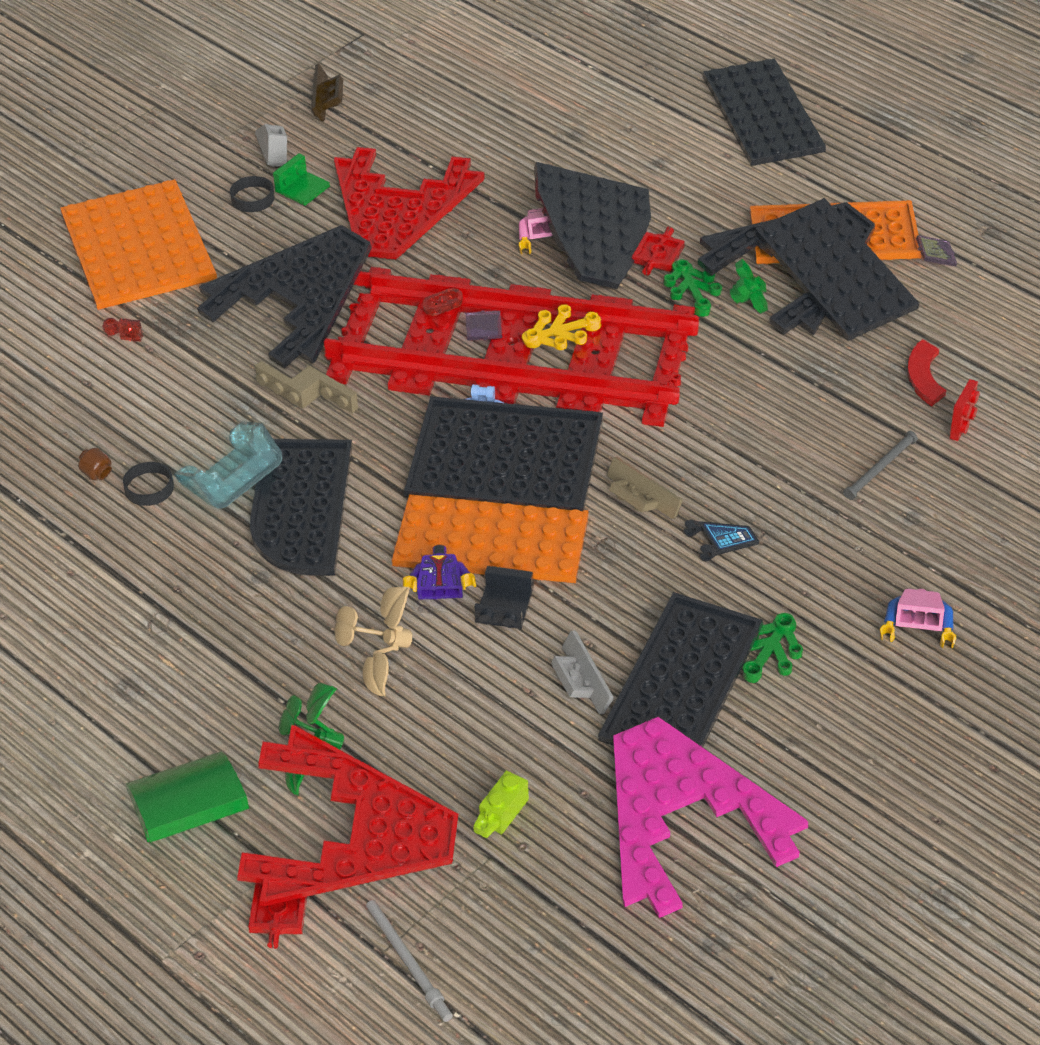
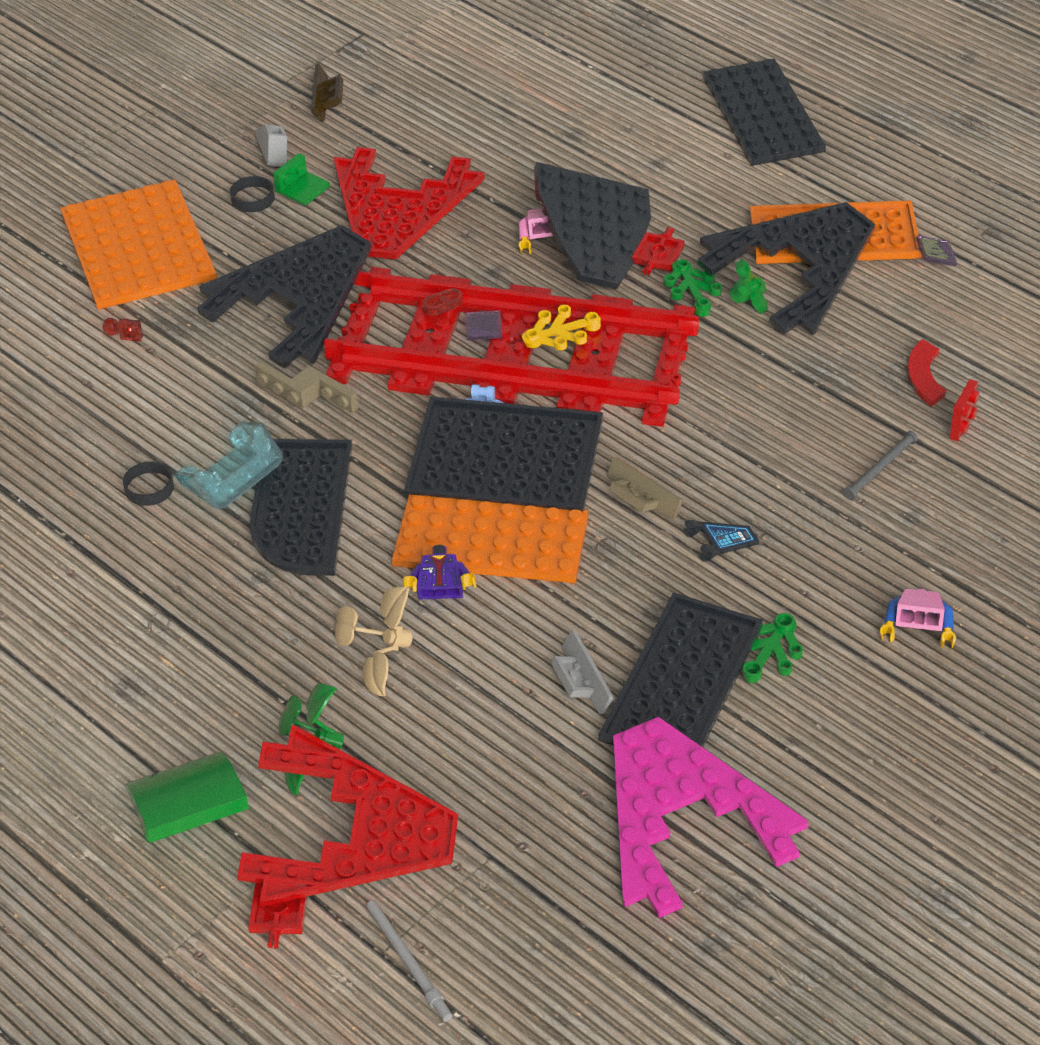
reddish brown head [78,448,112,481] -> none
black panel [474,566,534,629] -> none
lime hinge [474,770,529,838] -> none
black plate [755,198,919,341] -> none

